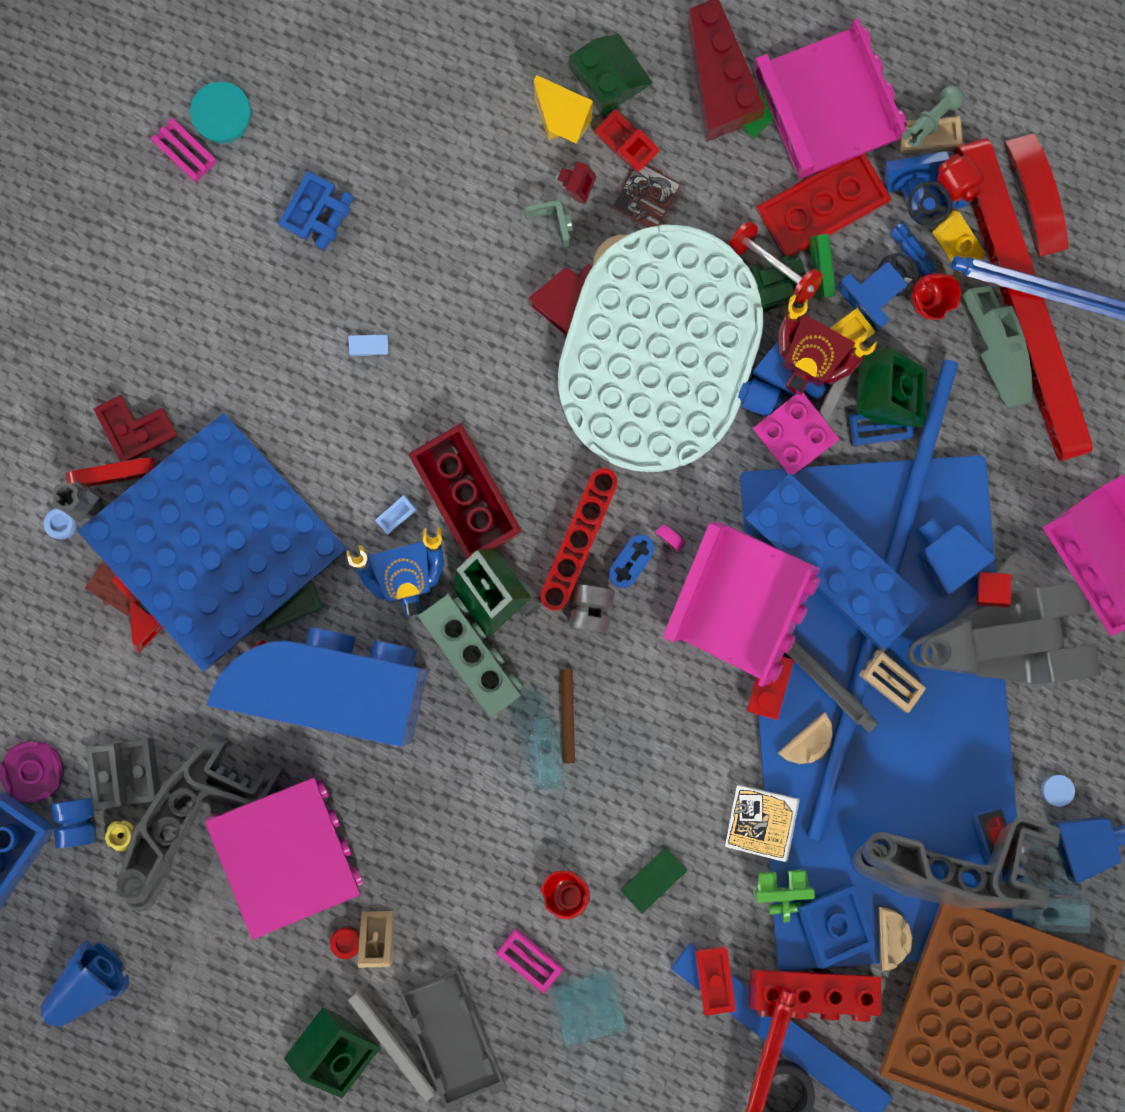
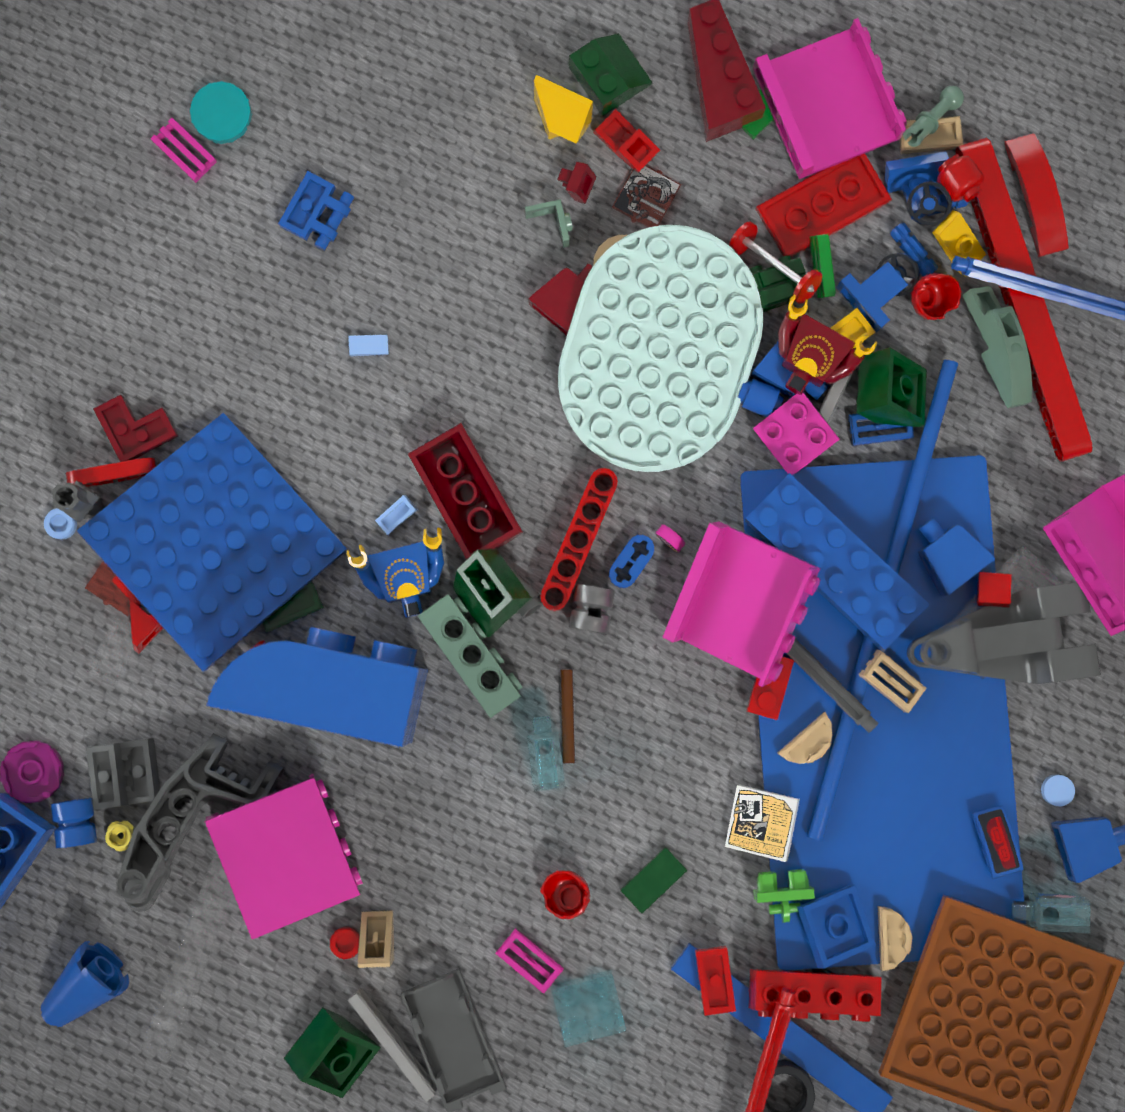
dark grey piece [852,816,1061,910] -> none

